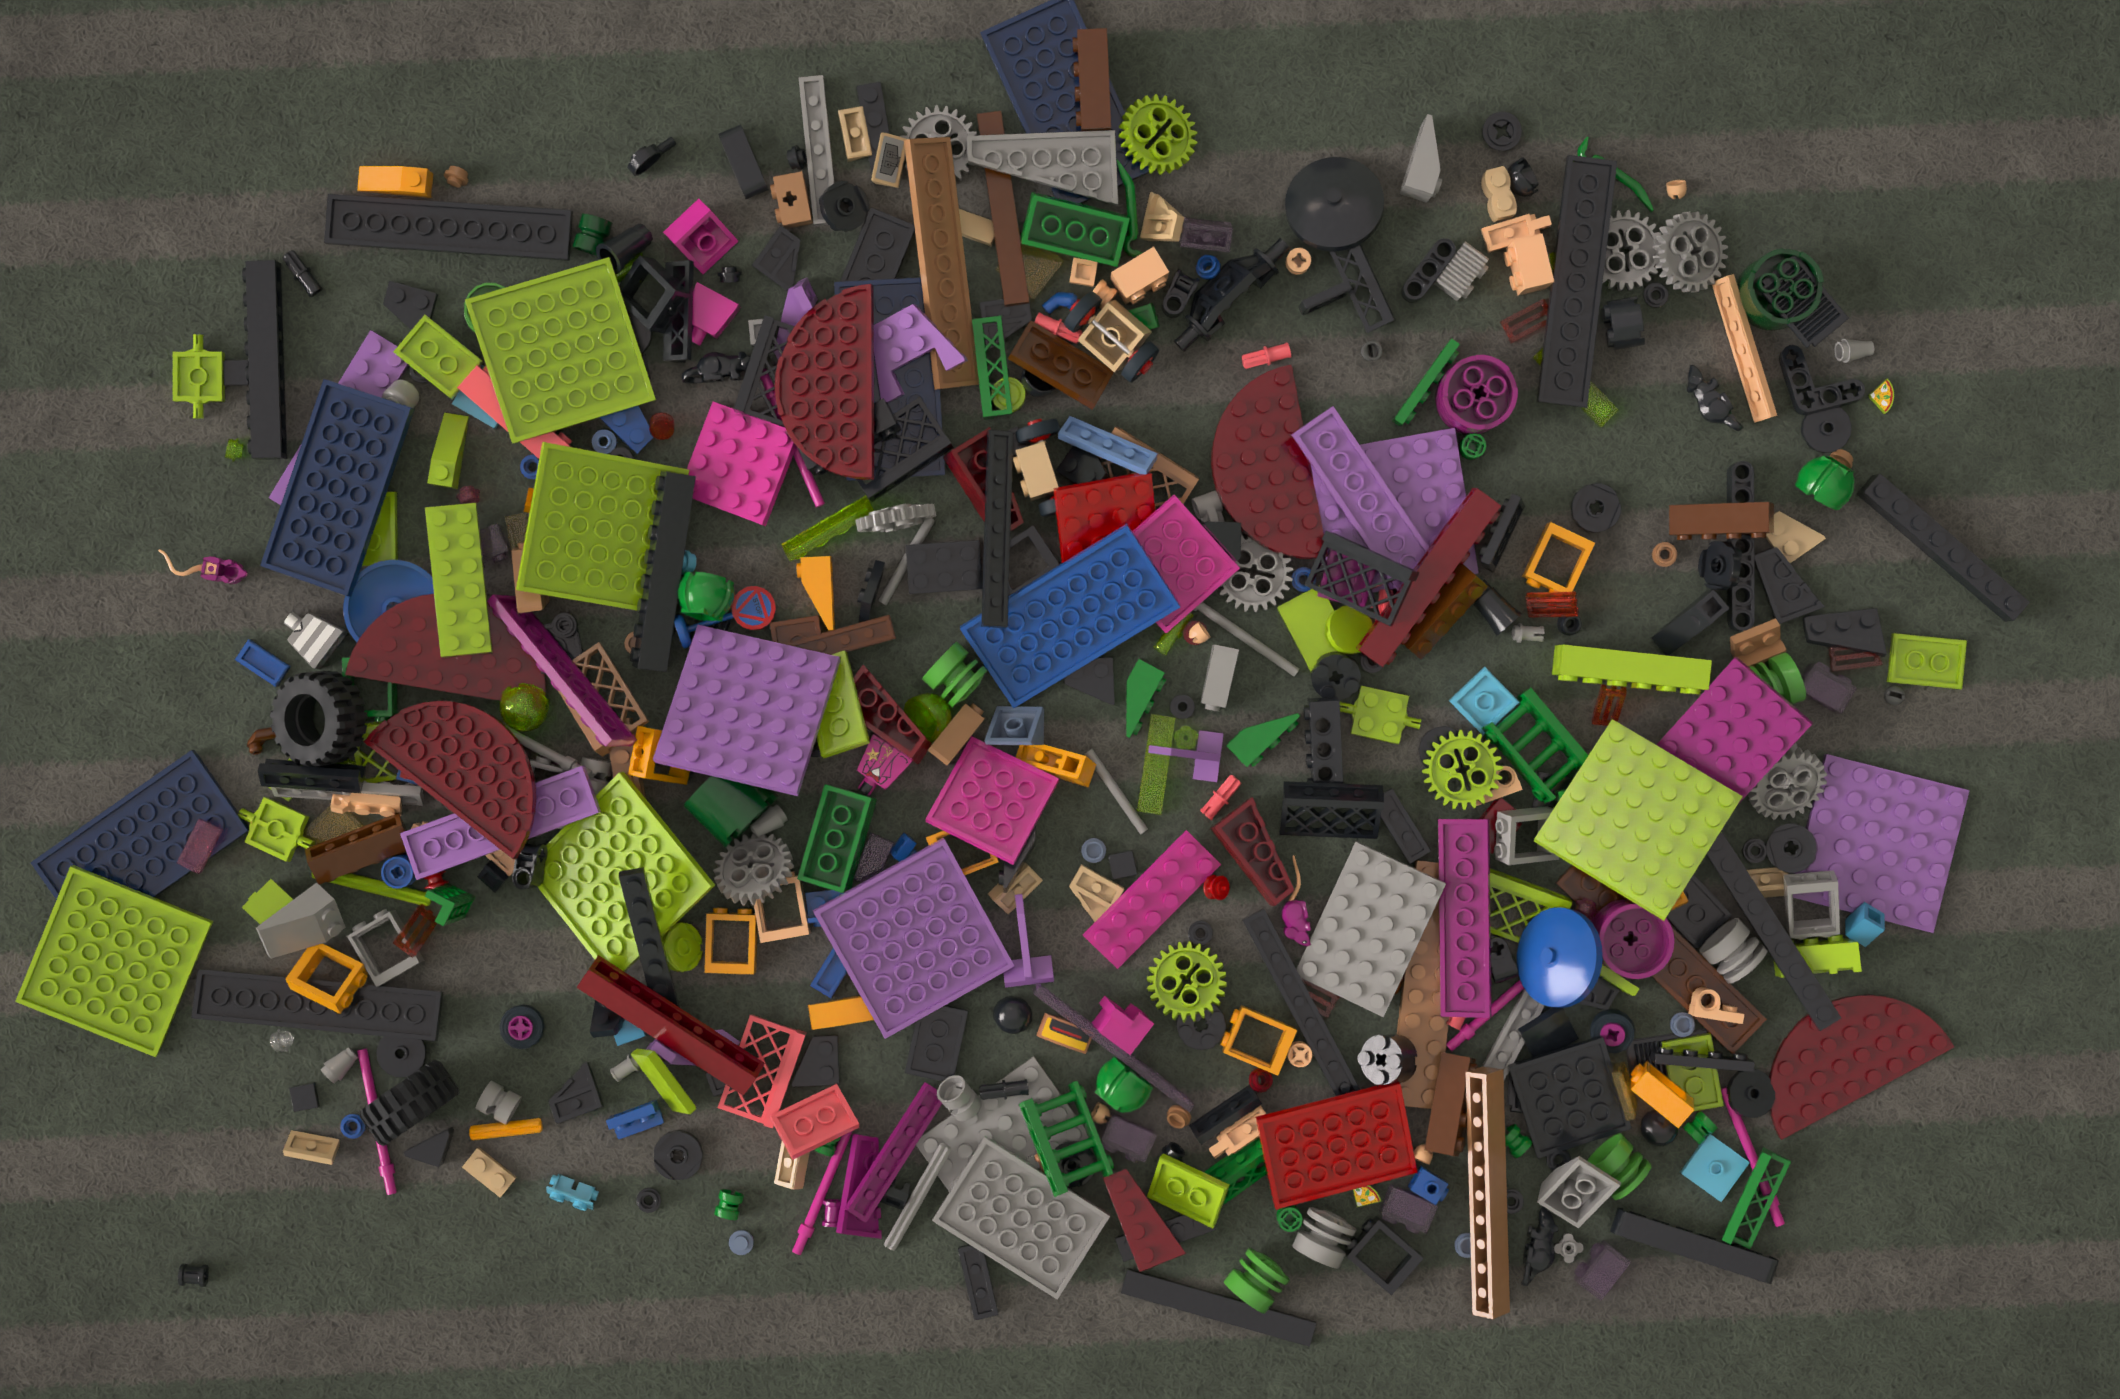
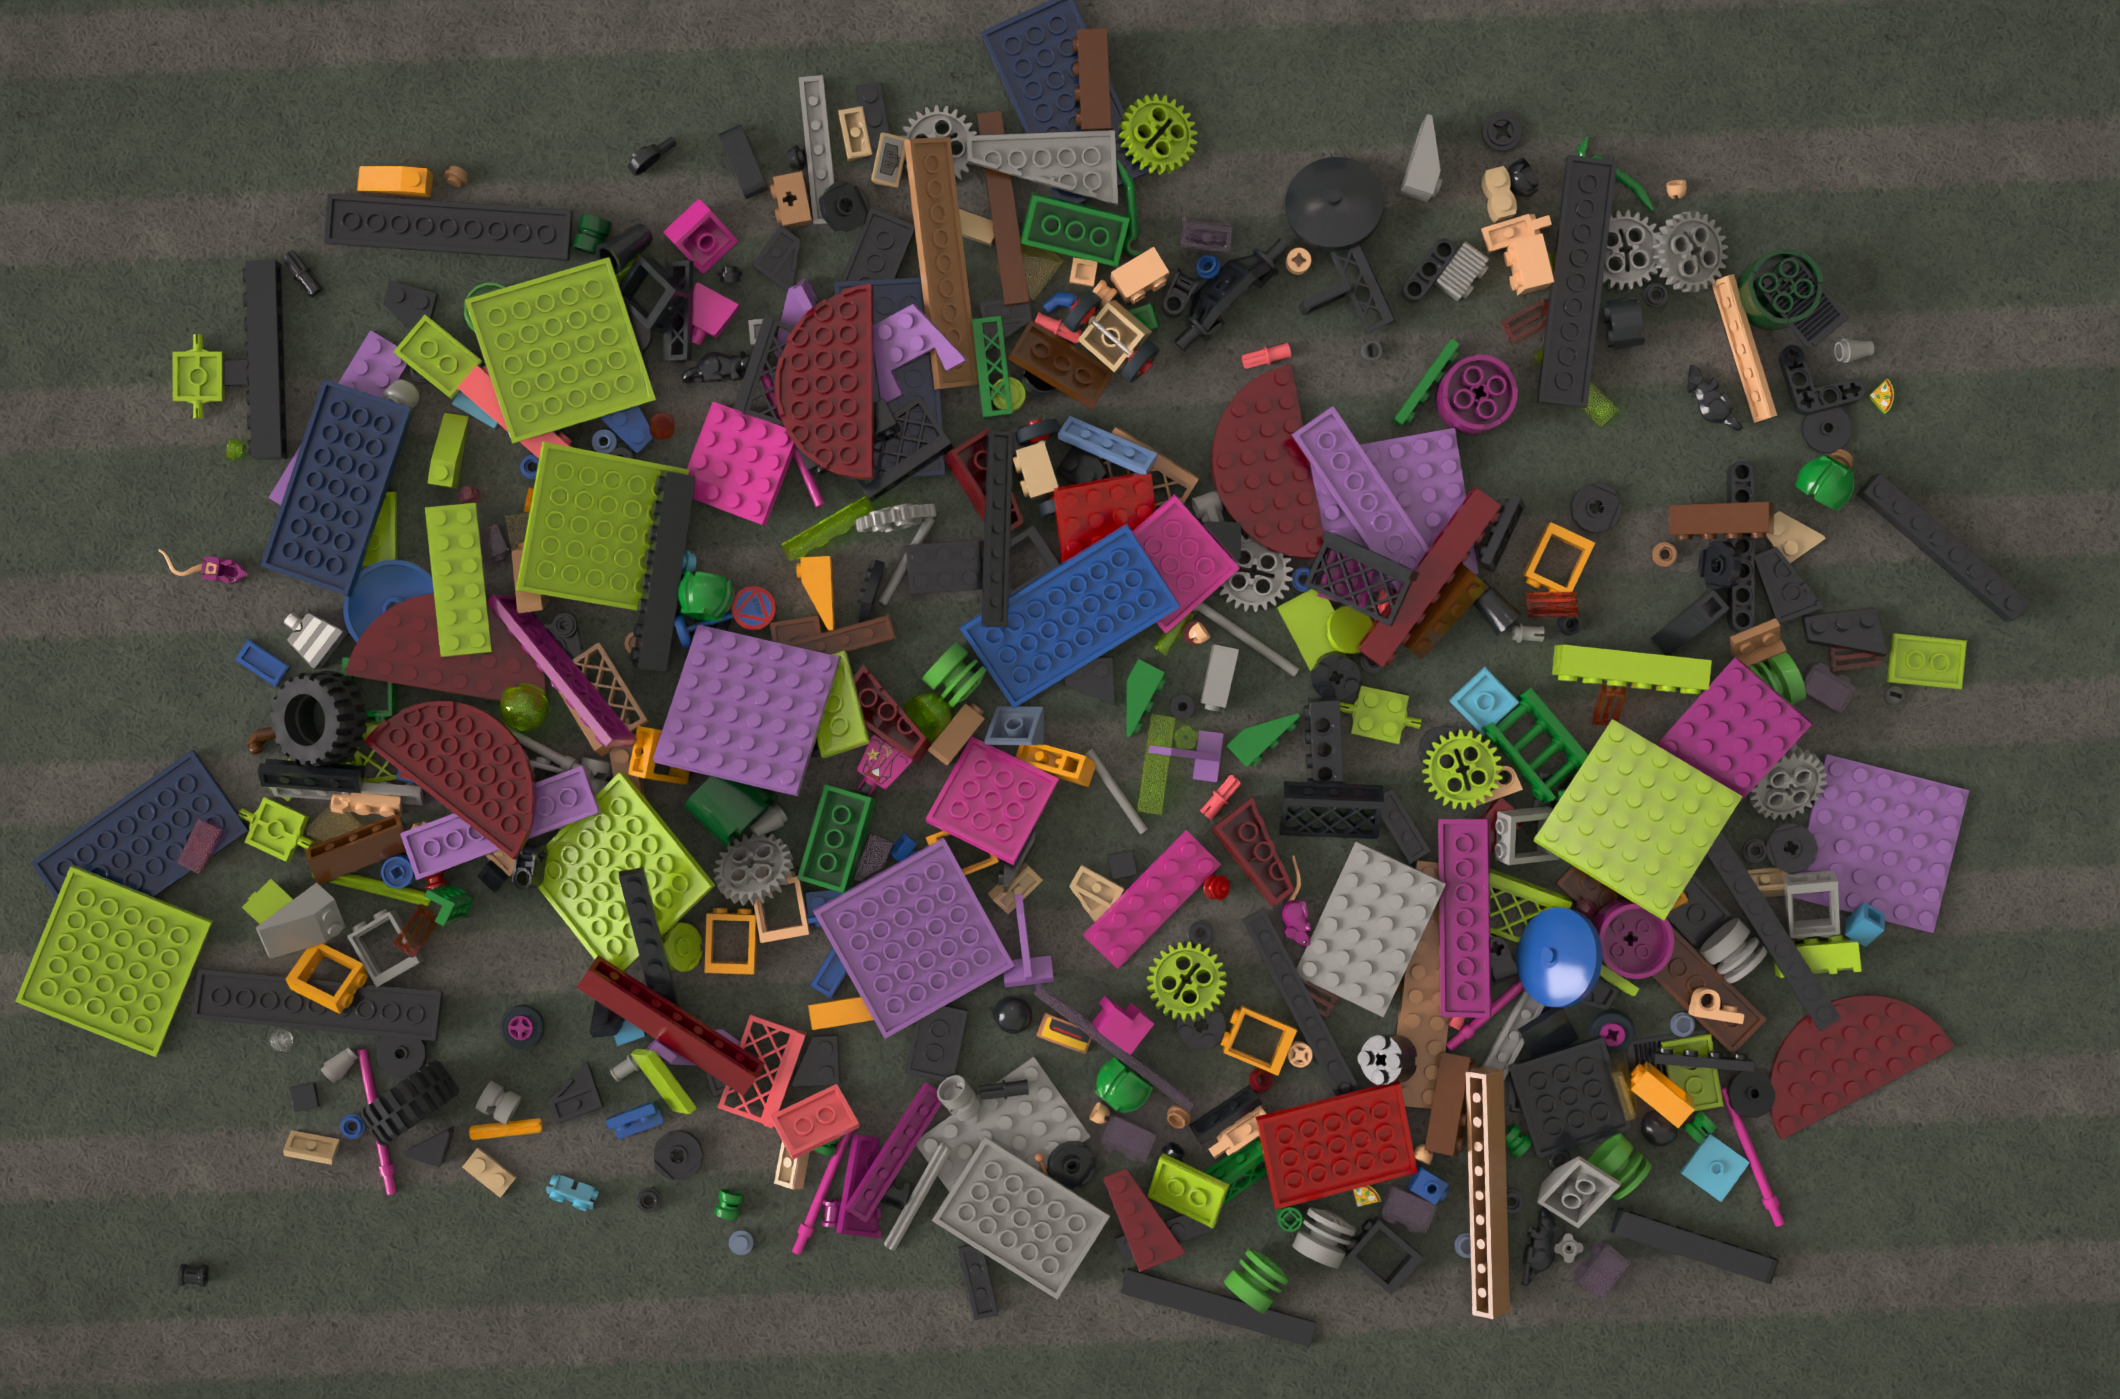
green fence [1019,1081,1114,1197] -> none
sand blue plate [1081,838,1106,863] -> none
tan wing [1140,192,1184,242] -> none
green wheel [1459,433,1486,460] -> none
green fence [1722,1147,1791,1249] -> none

